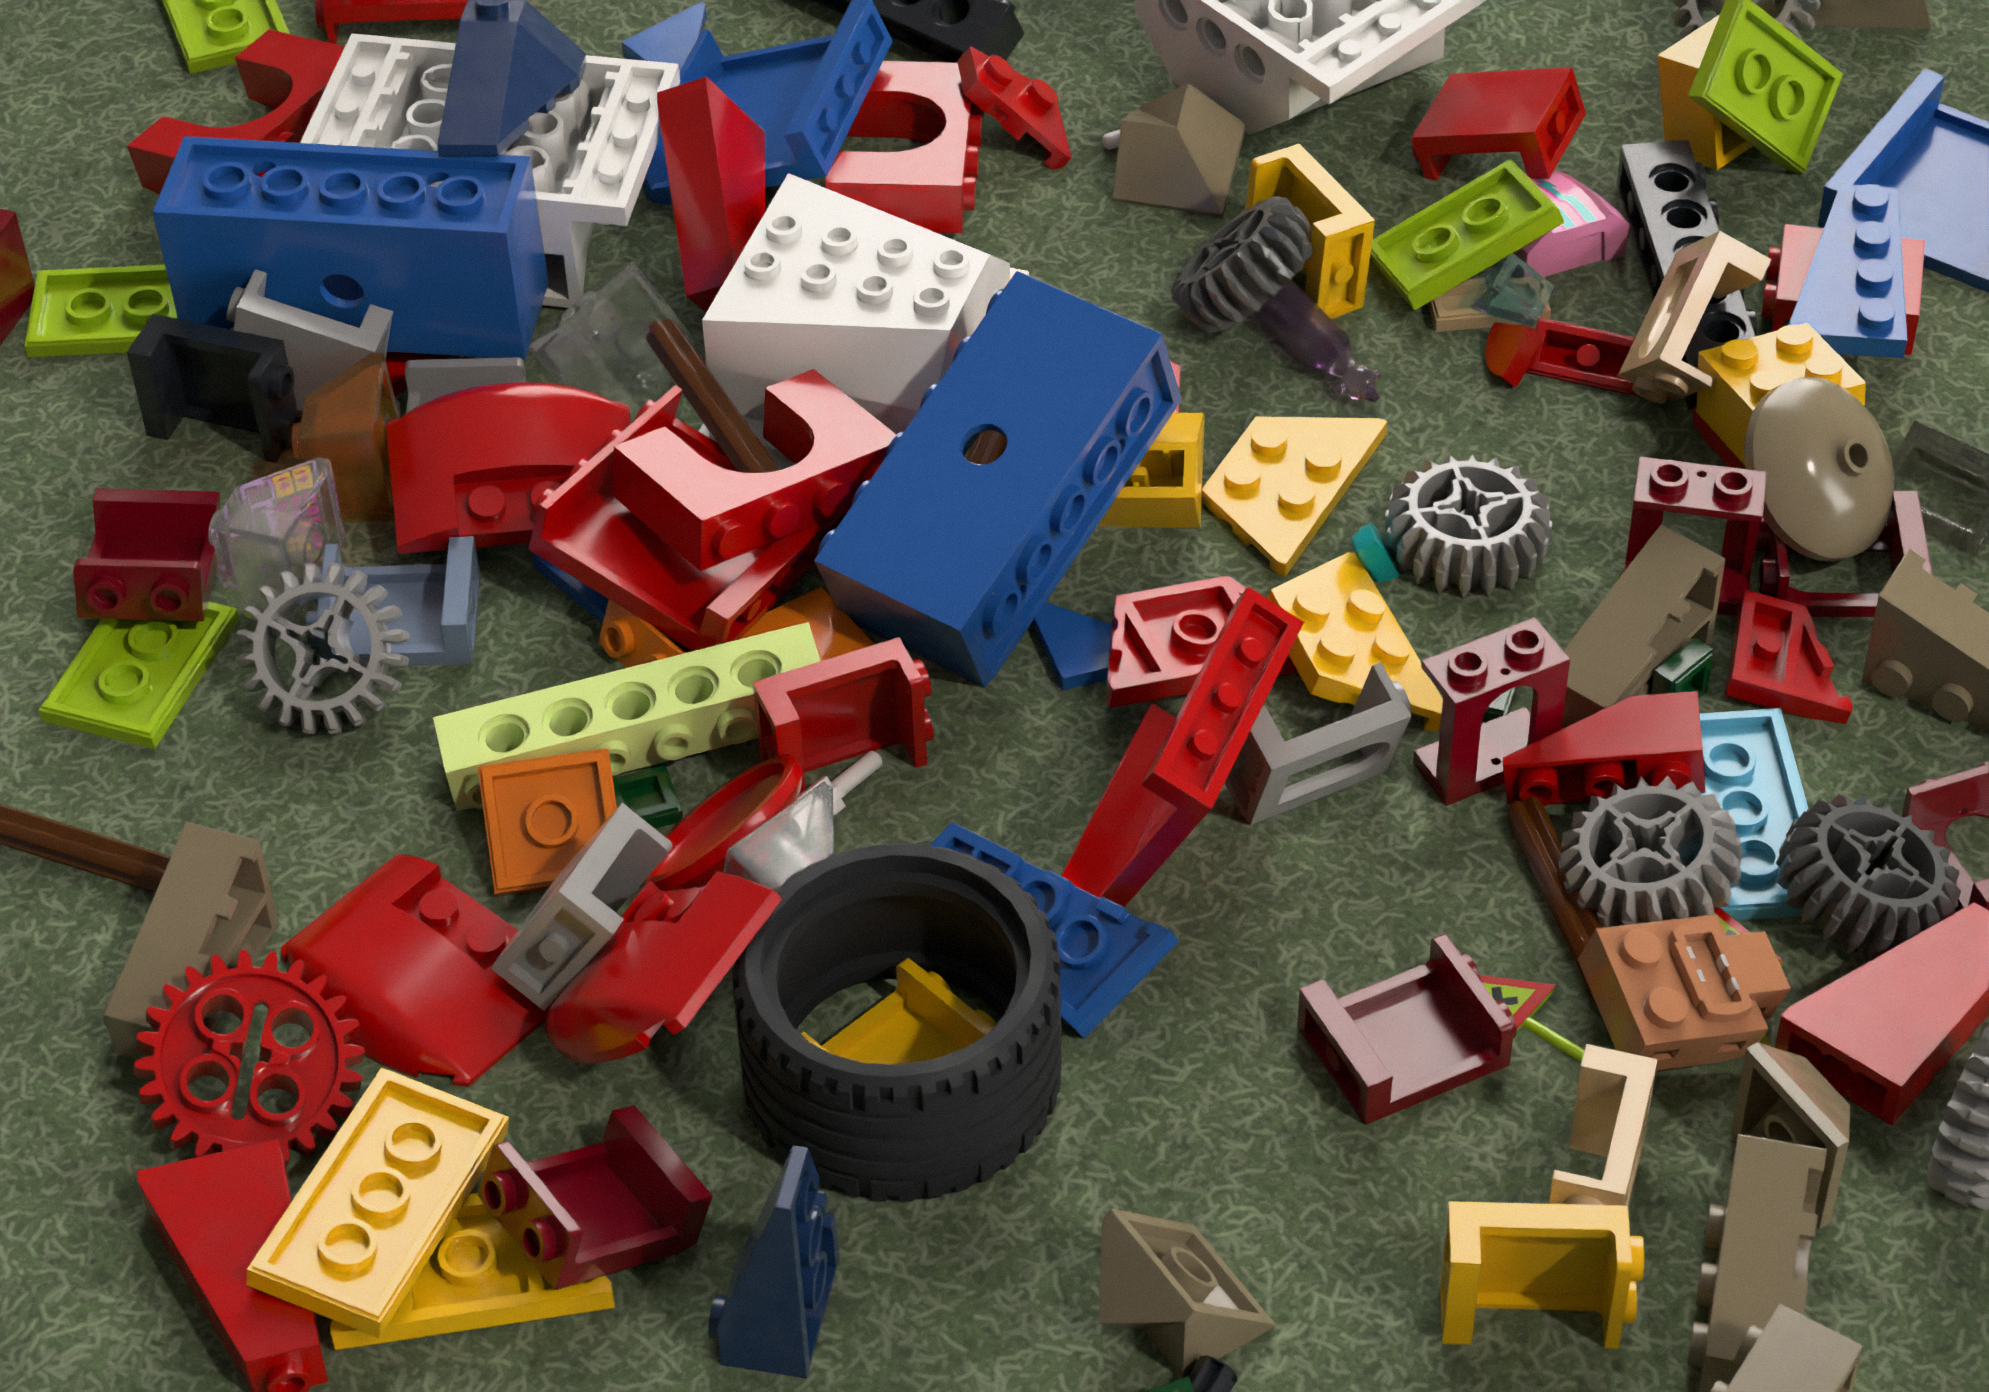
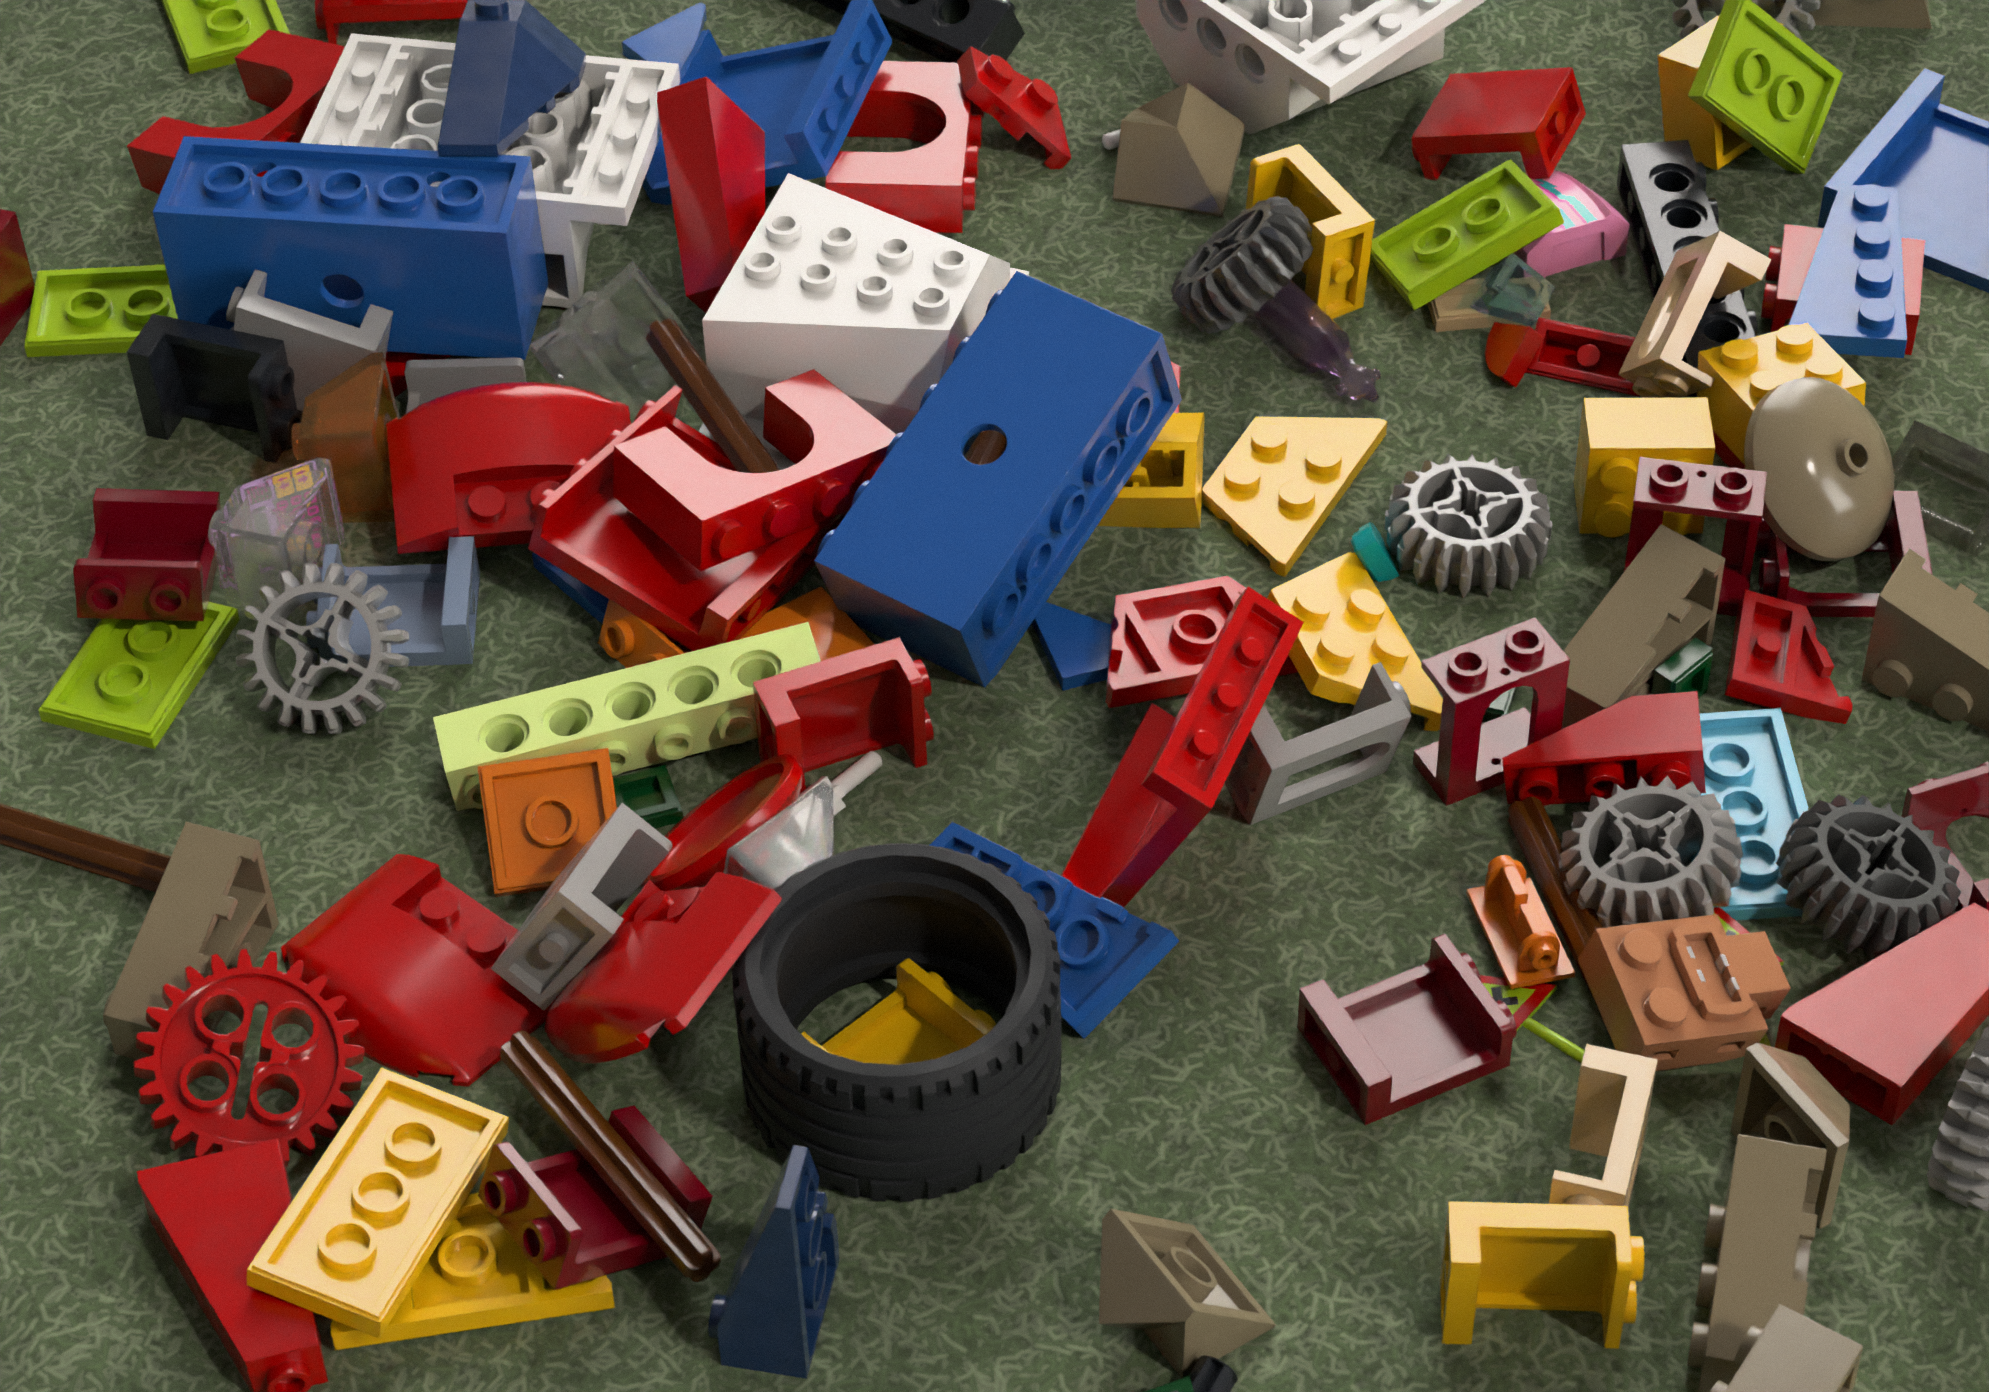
none -> reddish brown axle [500,1031,721,1283]
none -> orange hinge [1466,855,1575,989]
none -> yellow brick [1574,397,1715,537]

